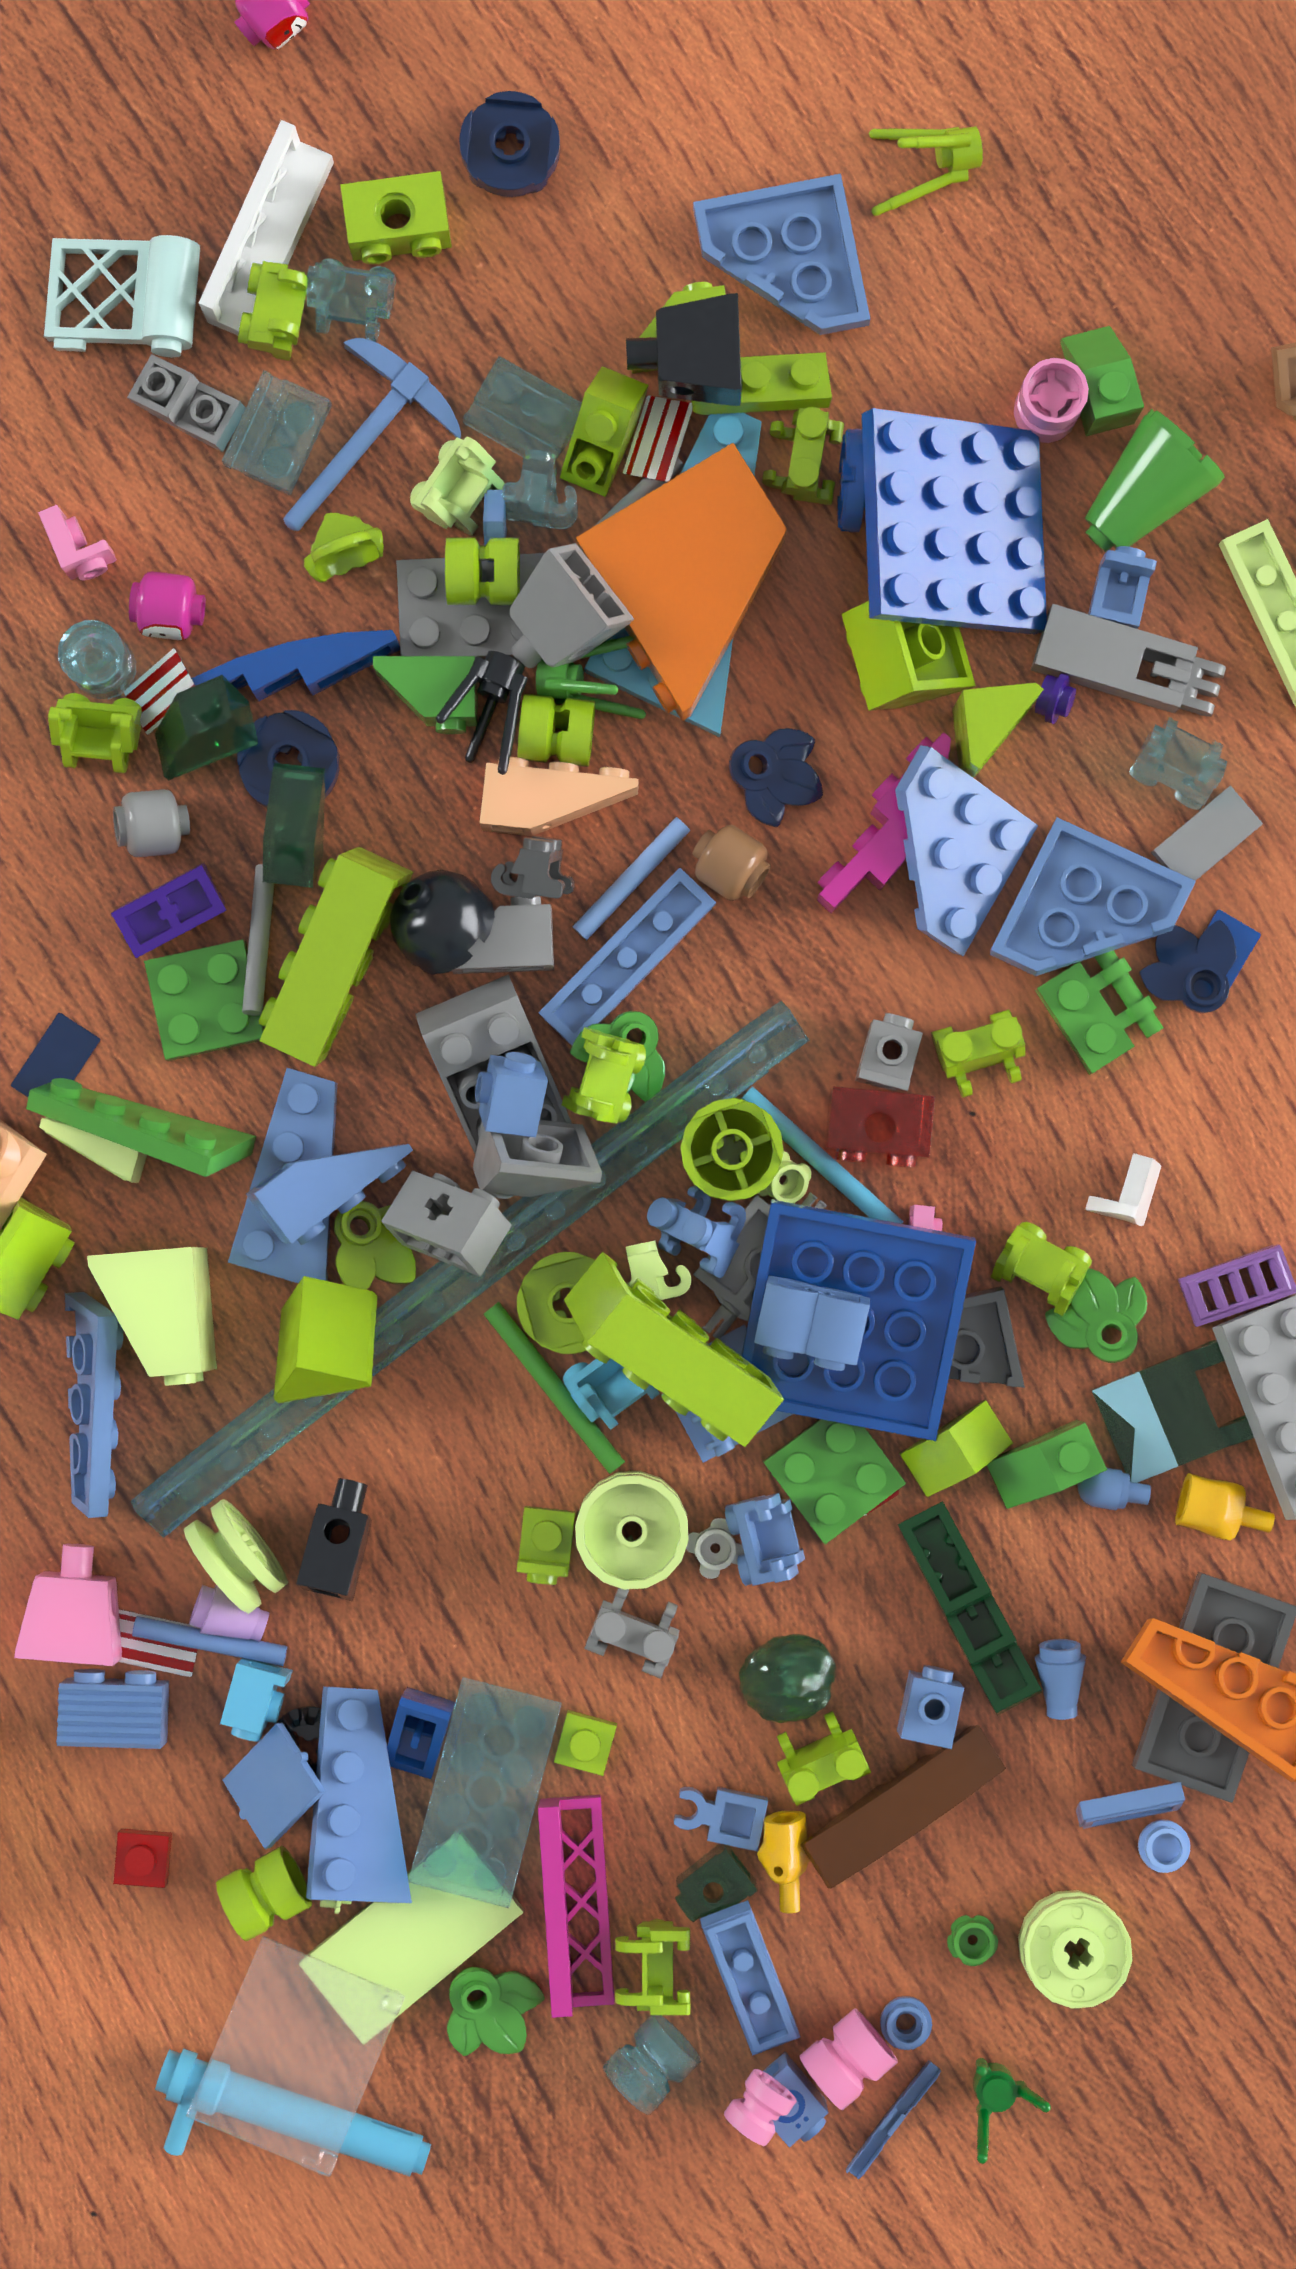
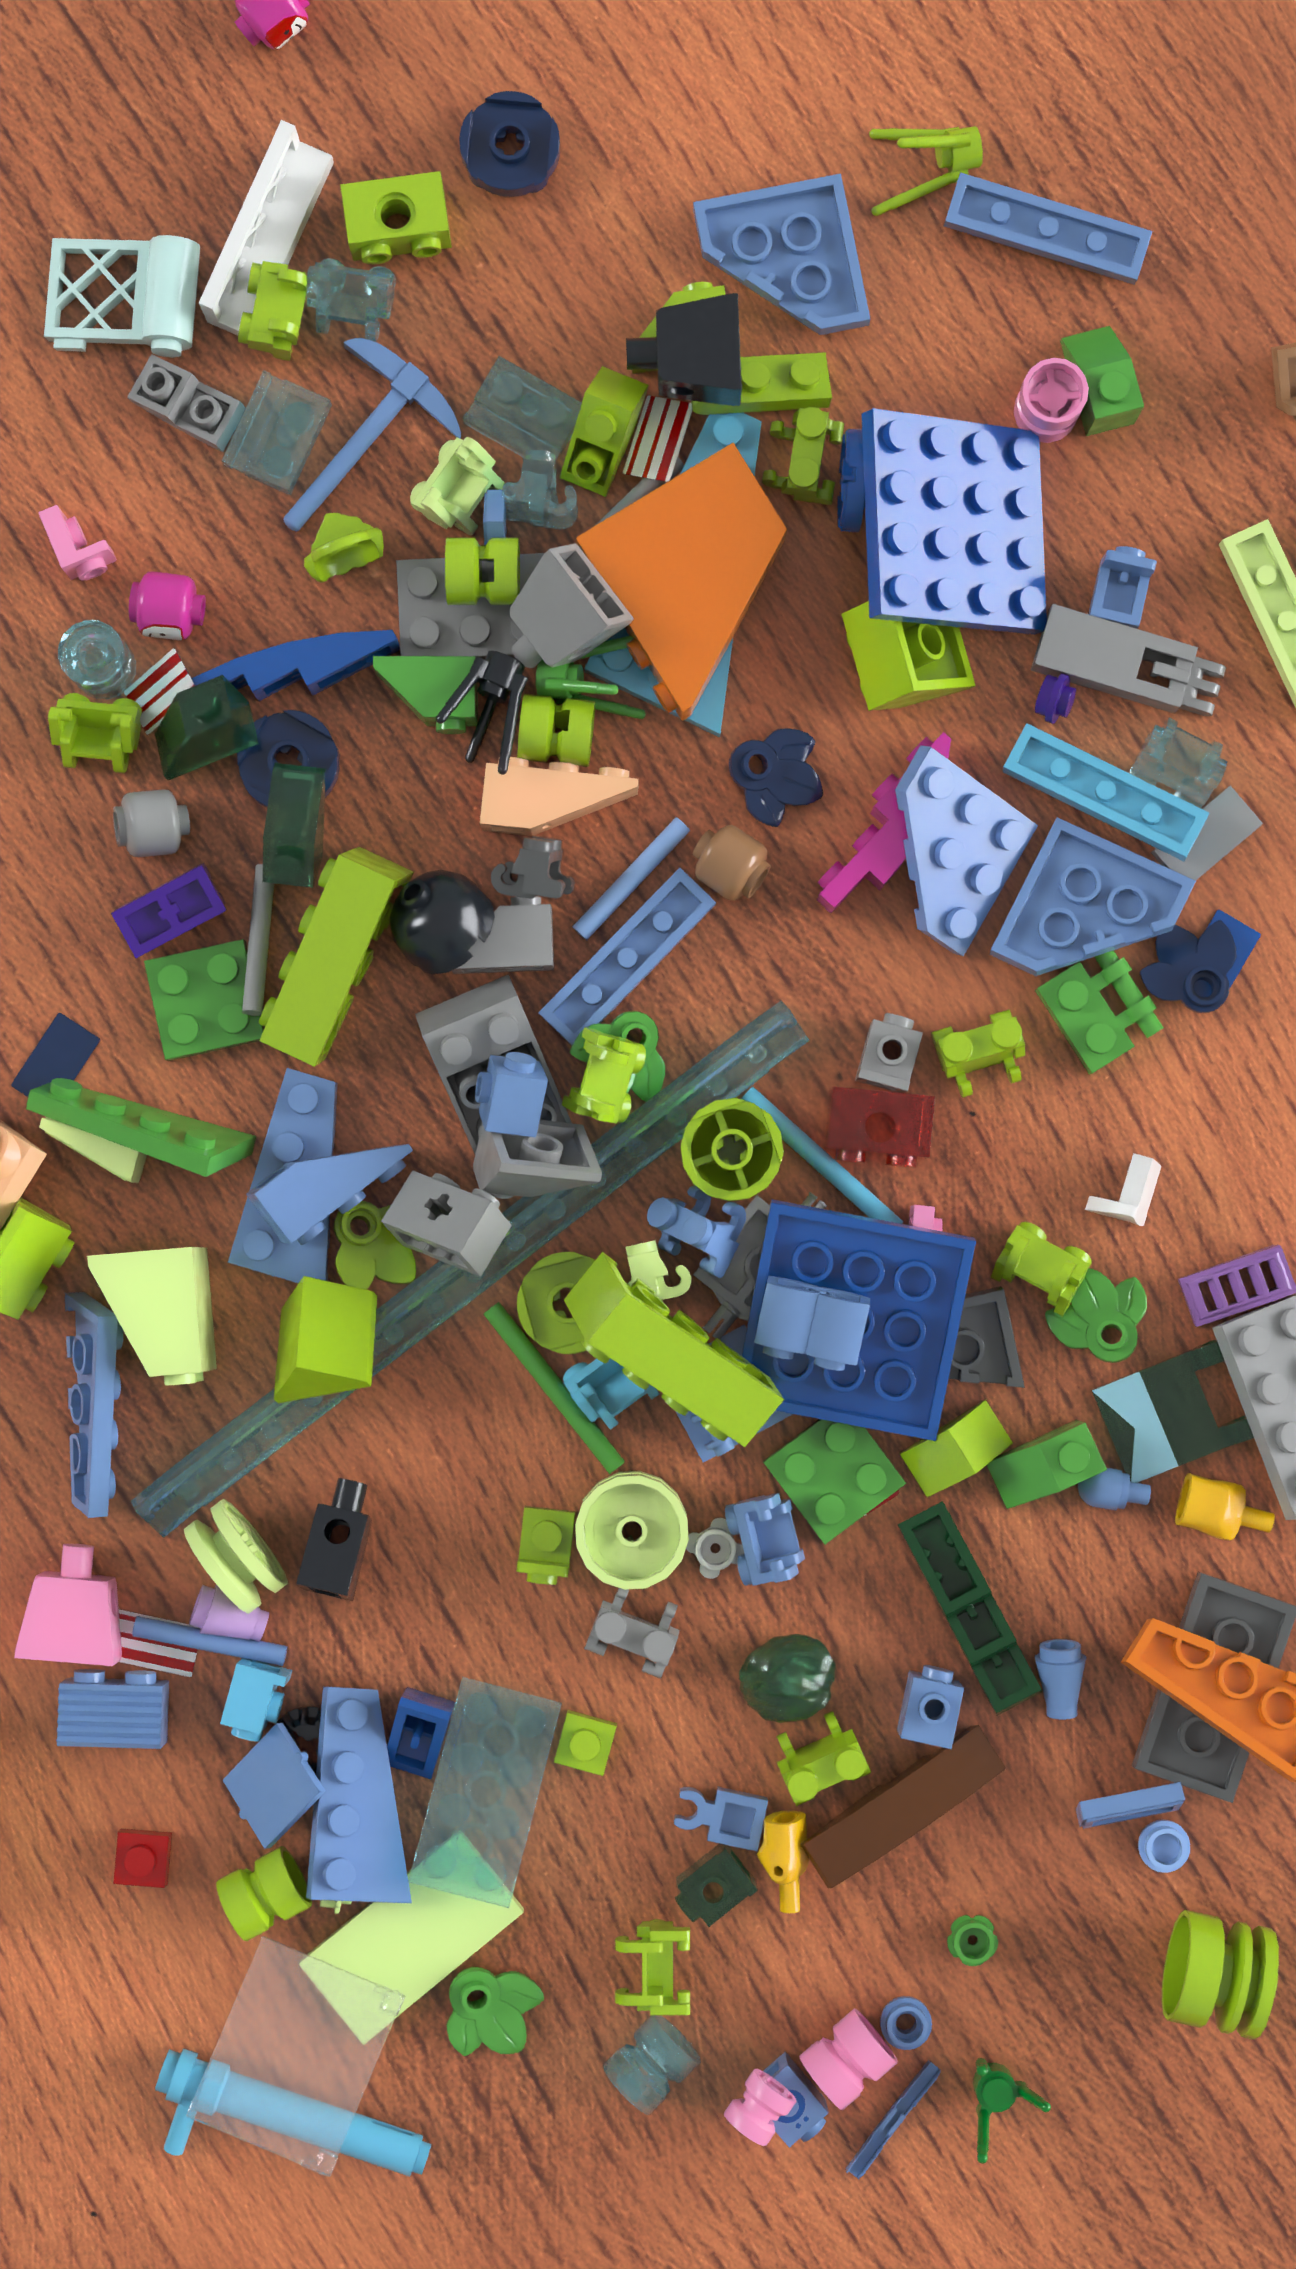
dark pink fence [538,1795,615,2018] -> none
medium blue tile [700,1900,800,2056] -> none
yellowish green plate [758,1151,811,1204] -> none
lime slope [952,683,1044,778] -> none
yellowish green wheel [1018,1890,1132,2008] -> none
bright green cone [1085,409,1225,552] -> none
none -> medium blue plate [944,172,1153,285]
none -> medium azure plate [1003,723,1209,862]
none -> lime wheel [1162,1910,1279,2040]

